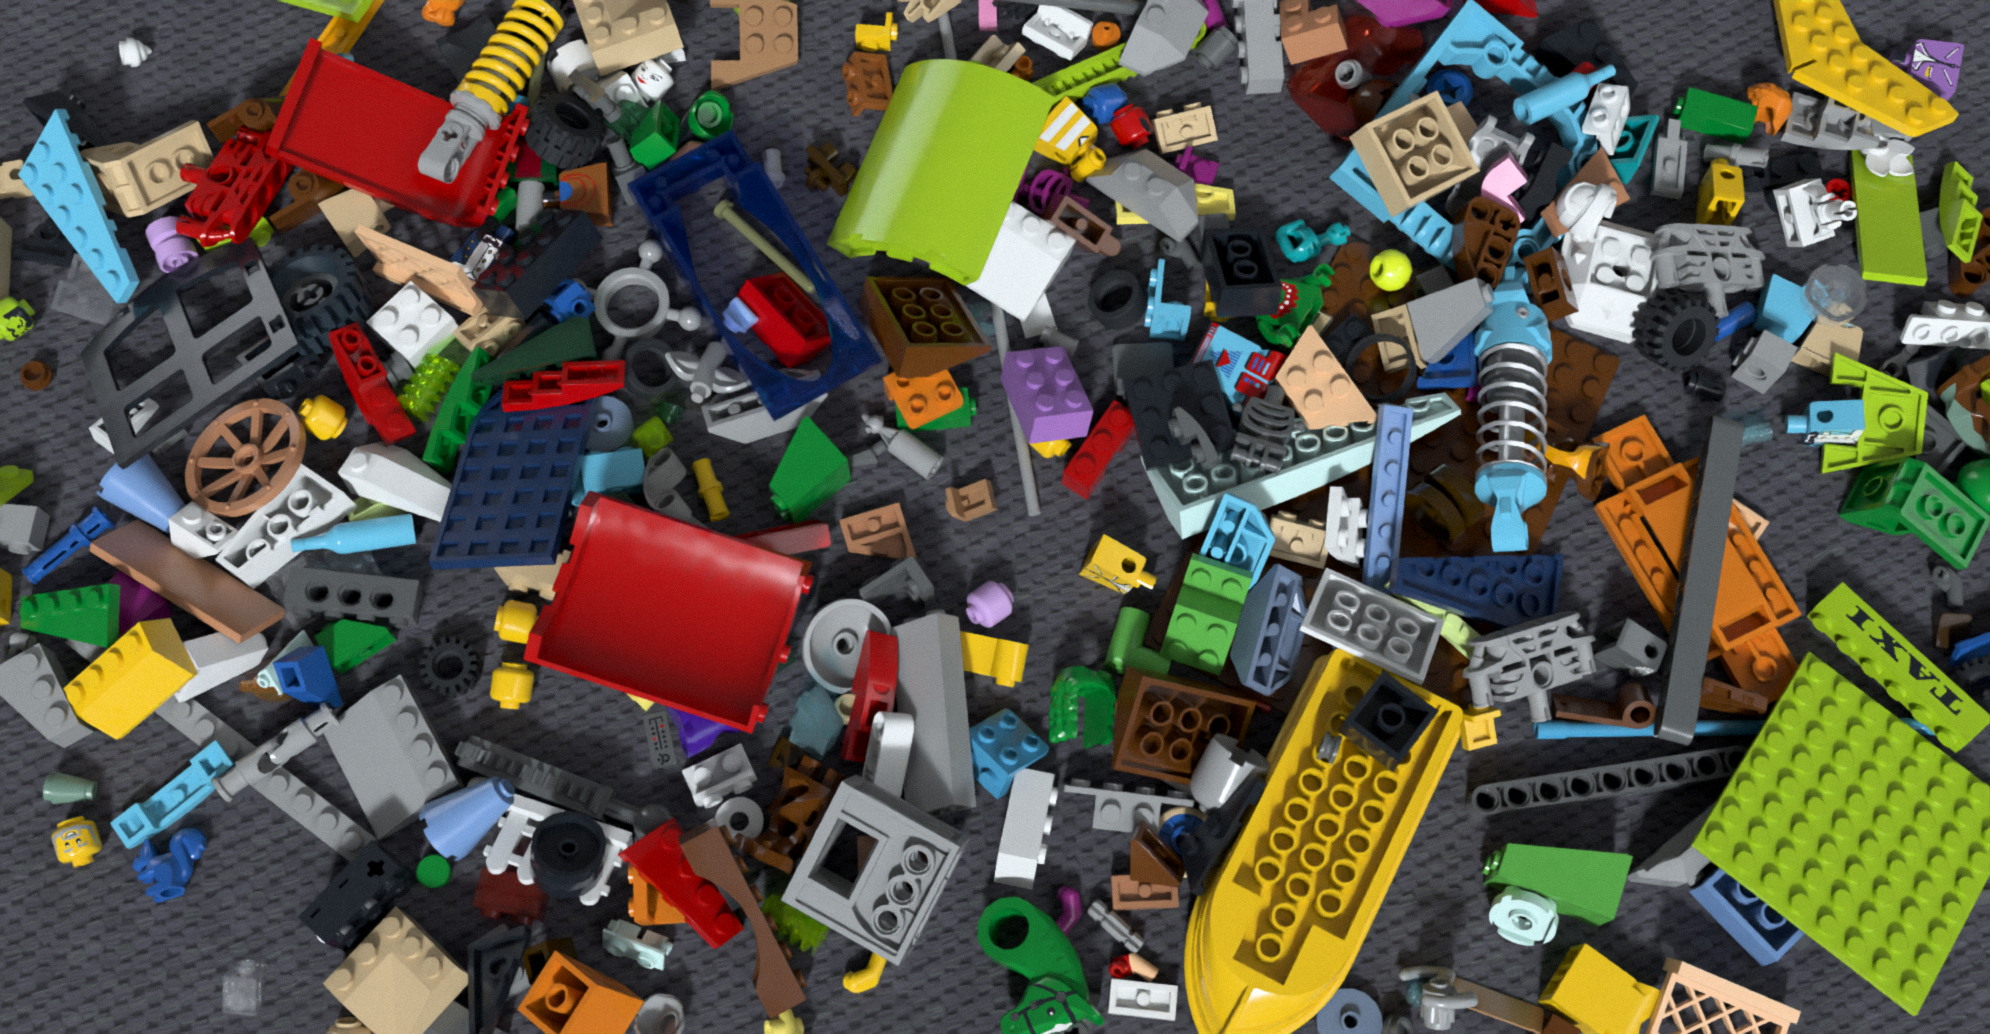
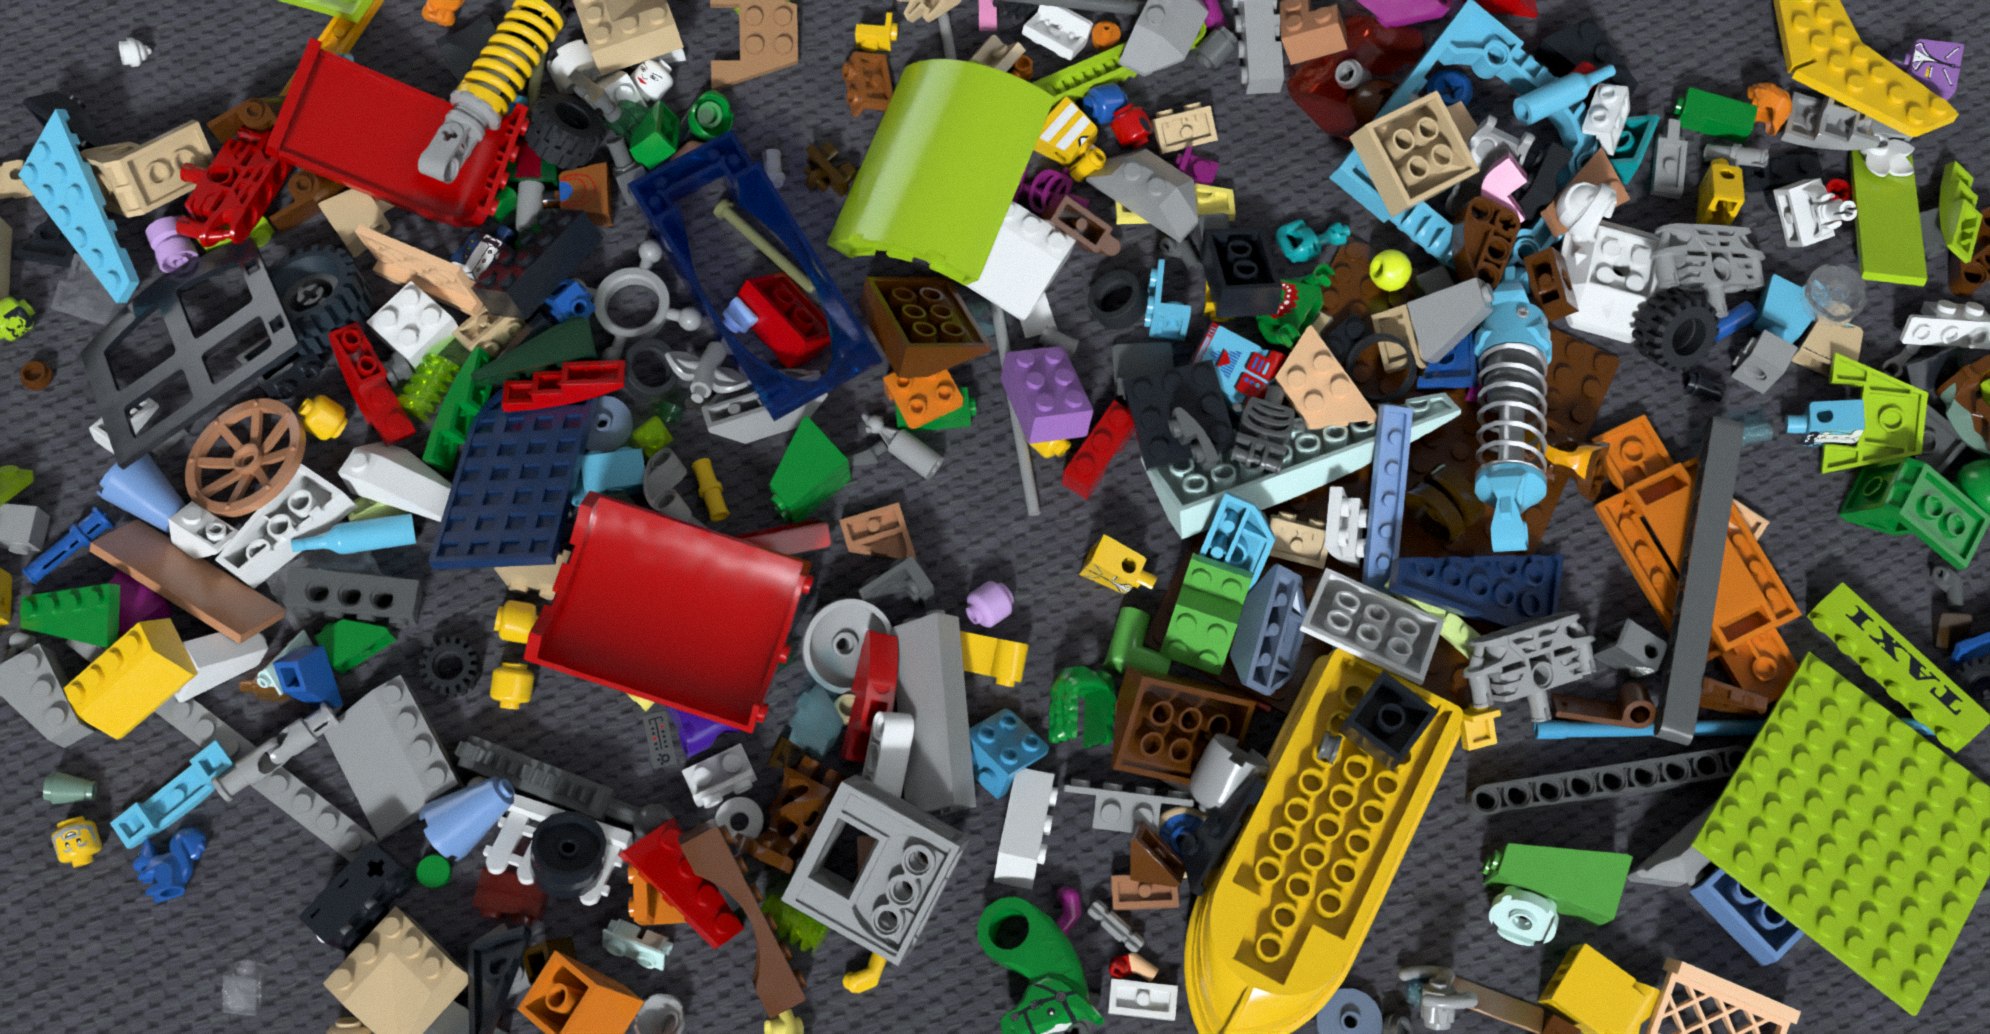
medium nougat bracket [945,479,998,522] -> none

